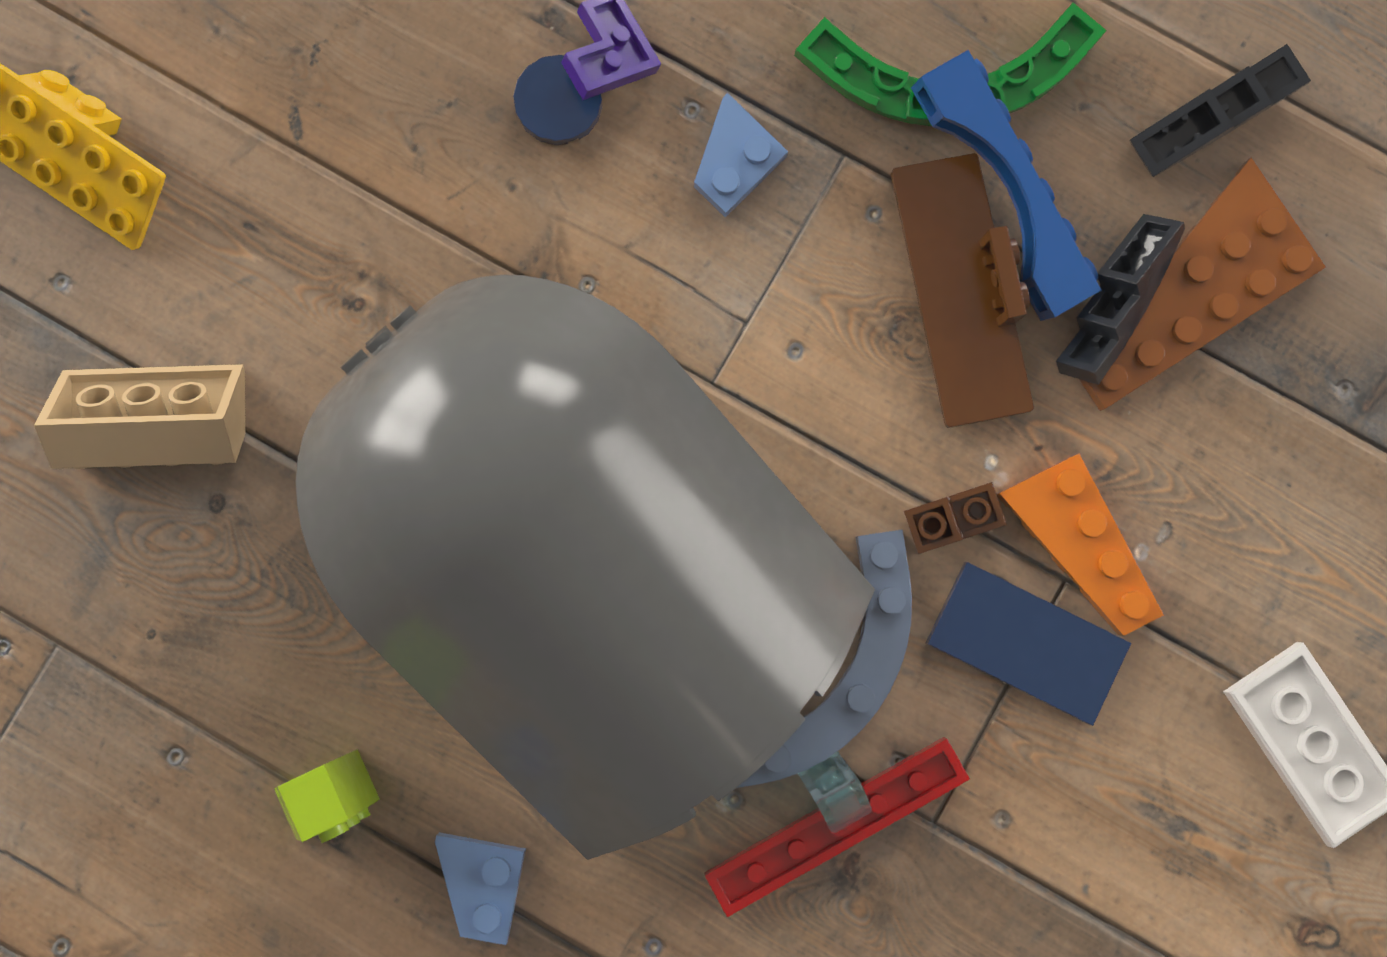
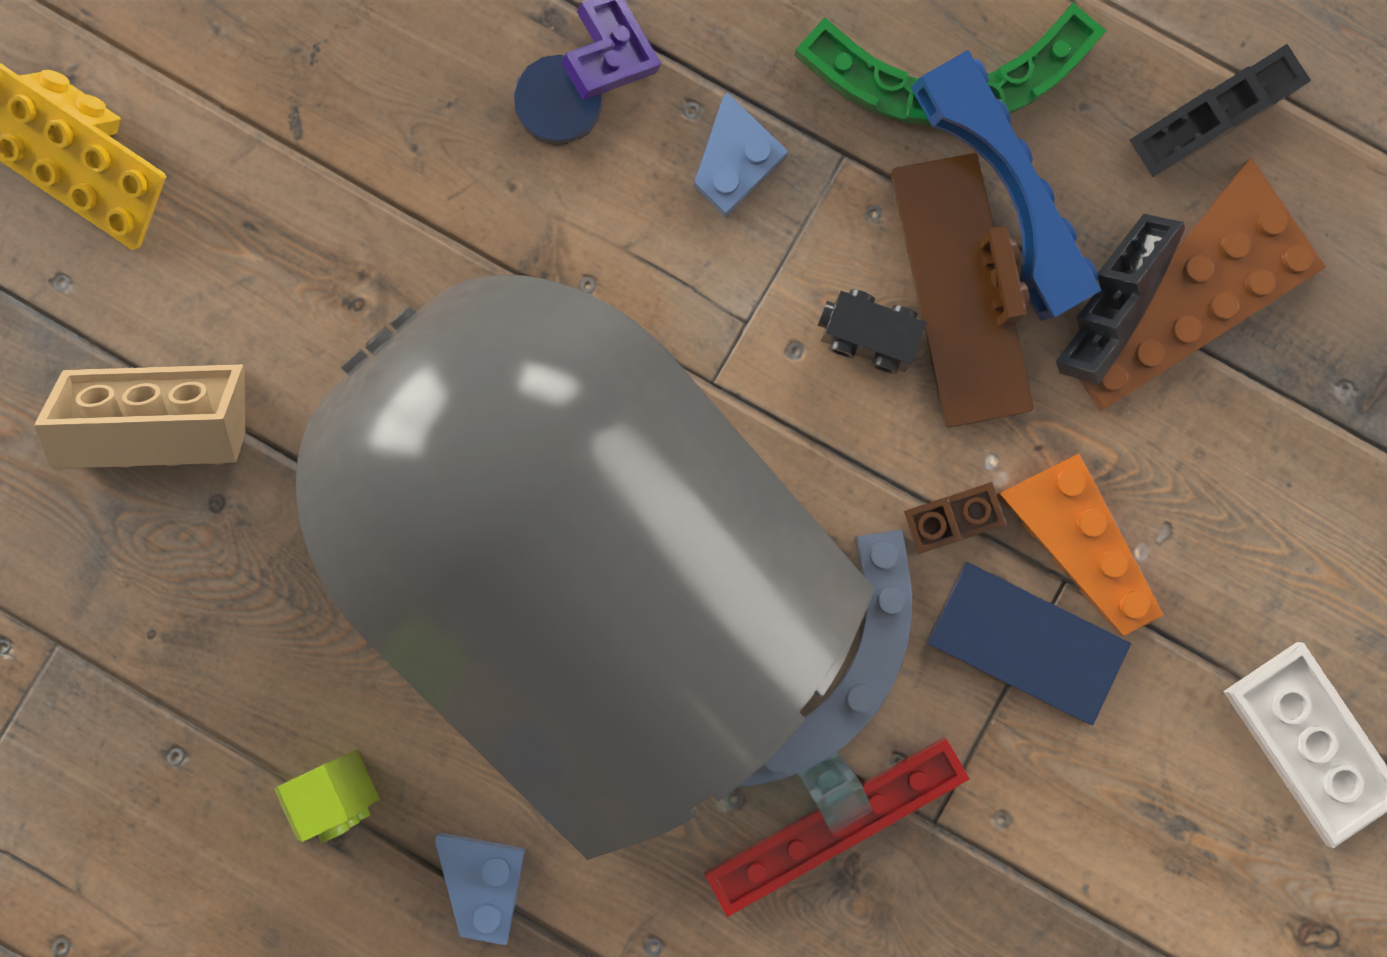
none -> black brick [817,289,927,374]

